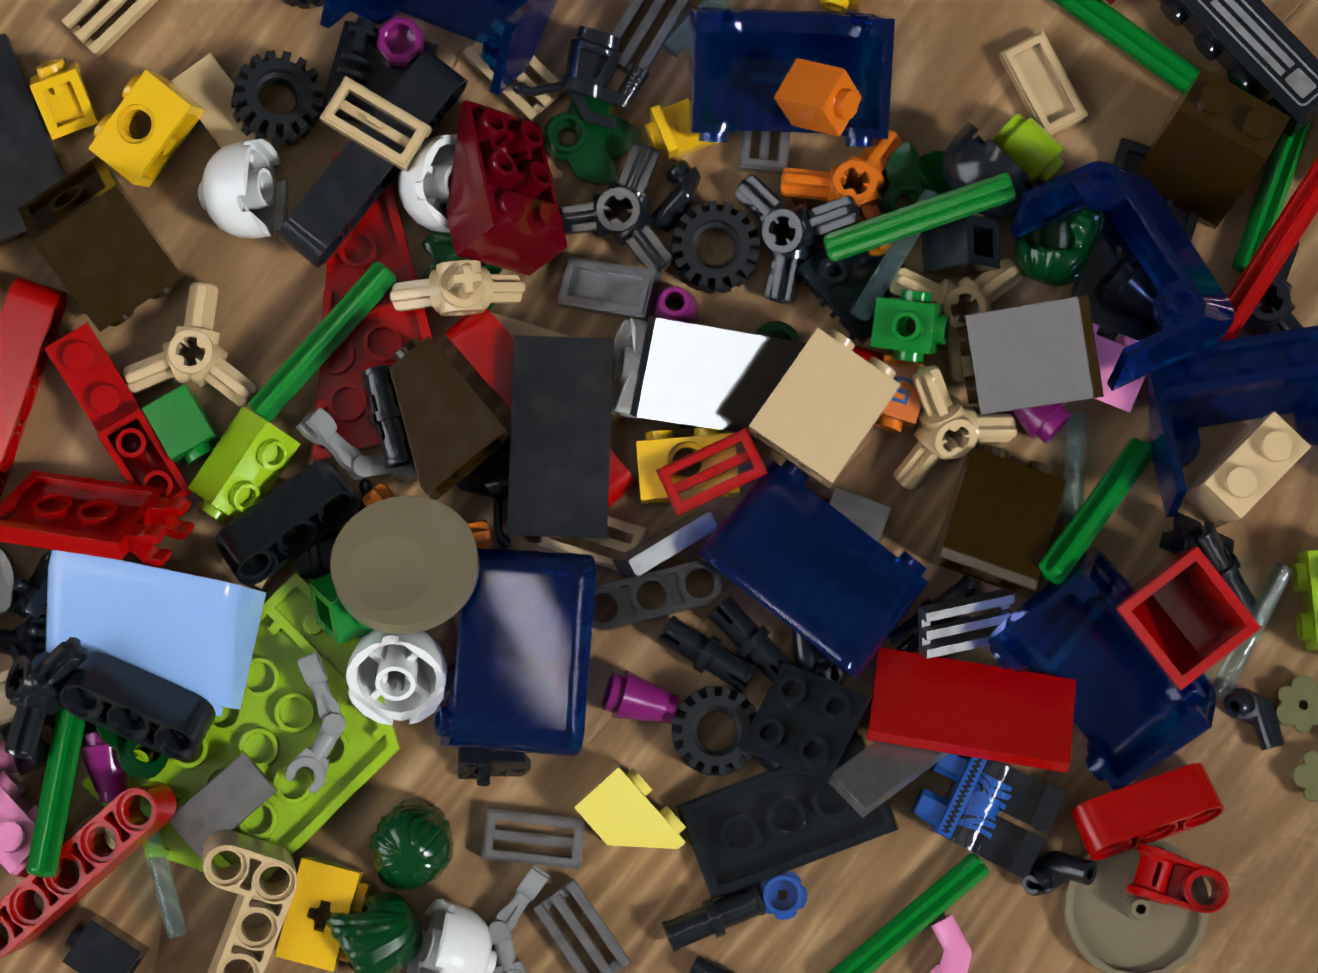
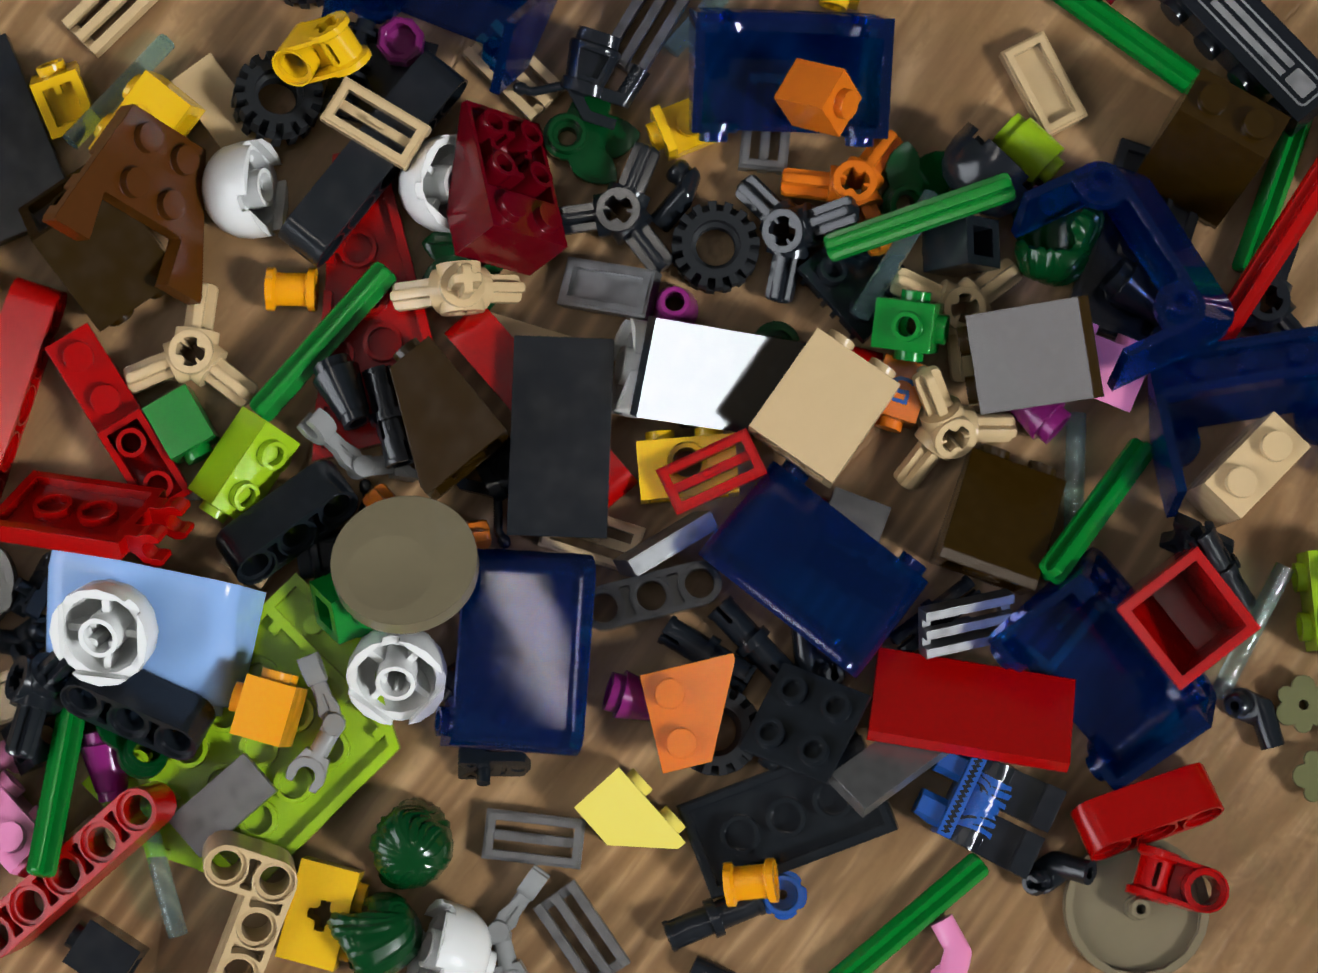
none -> reddish brown wing [42,104,206,305]
none -> white cylinder [49,579,159,686]
none -> clear light blue bar [63,34,175,149]
none -> light orange brick [228,667,309,747]
none -> light orange bush [264,267,319,312]
none -> yellow piece [272,10,372,87]
none -> black cone [313,353,372,431]
none -> orange wing [639,653,735,774]
none -> light orange bush [722,857,780,907]

